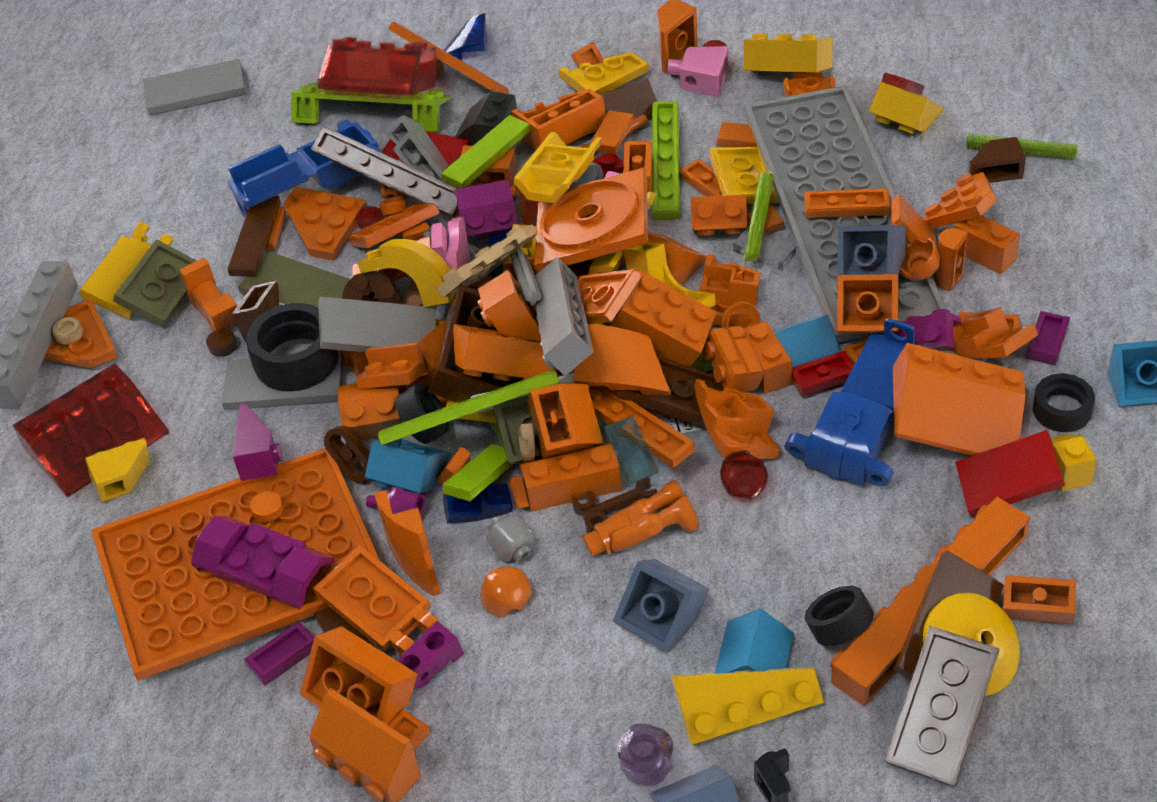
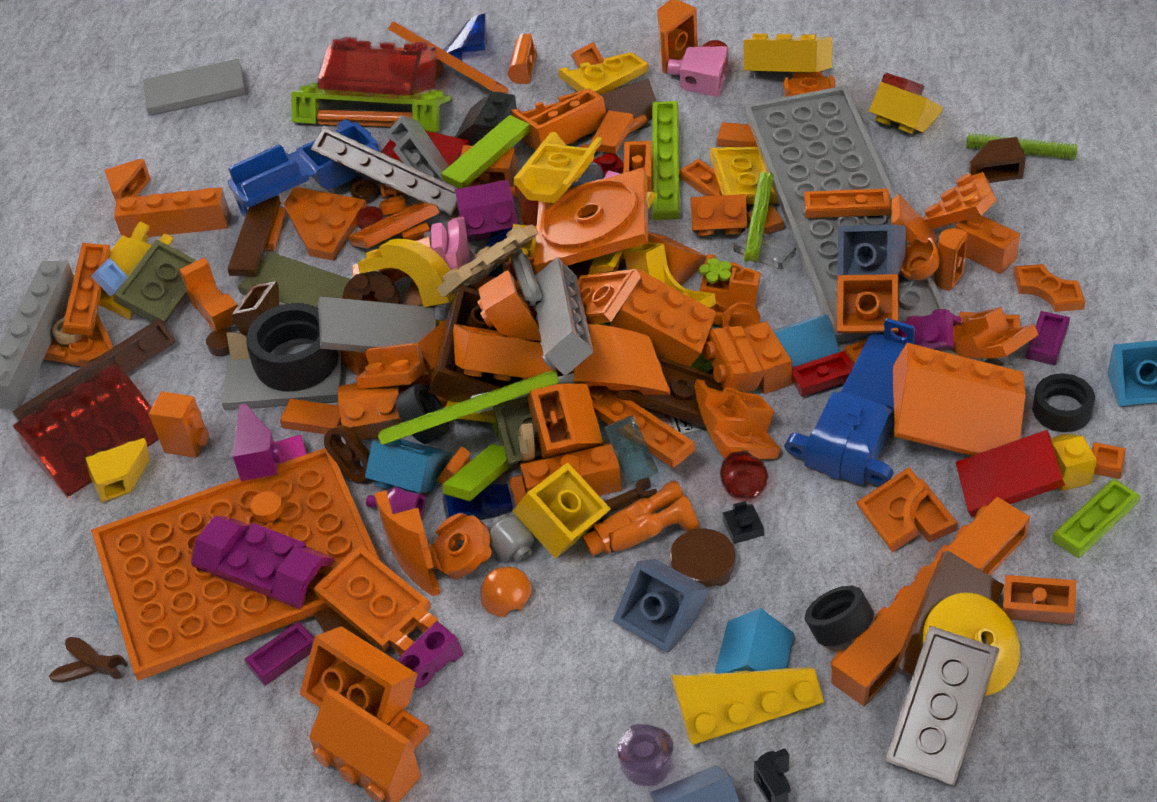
none -> reddish brown tile [12,318,176,437]
none -> reddish brown piece [49,637,127,683]
none -> orange tile [62,243,111,335]
none -> light blue tile [91,258,128,297]
none -> orange slope [104,159,151,202]
none -> orange brick [114,187,229,238]
none -> orange brick [148,391,209,458]
none -> tan tile [227,332,250,360]
none -> dark pink tile [274,434,307,464]
none -> orange tile [280,398,342,434]
none -> orange axle [317,110,412,127]
none -> reddish brown tile [350,180,378,204]
none -> orange plate [429,513,492,579]
none -> orange brick [508,33,537,84]
none -> yellow slope [512,462,611,559]
none -> reddish brown tile [670,528,735,587]
none -> lime plant [699,258,732,283]
none -> black tile [722,501,764,544]
none -> orange tile [856,467,929,553]
none -> orange tile [915,478,958,543]
none -> orange tile [1013,264,1085,312]
none -> lime tile [1052,478,1141,559]
none -> orange tile [1092,442,1126,479]

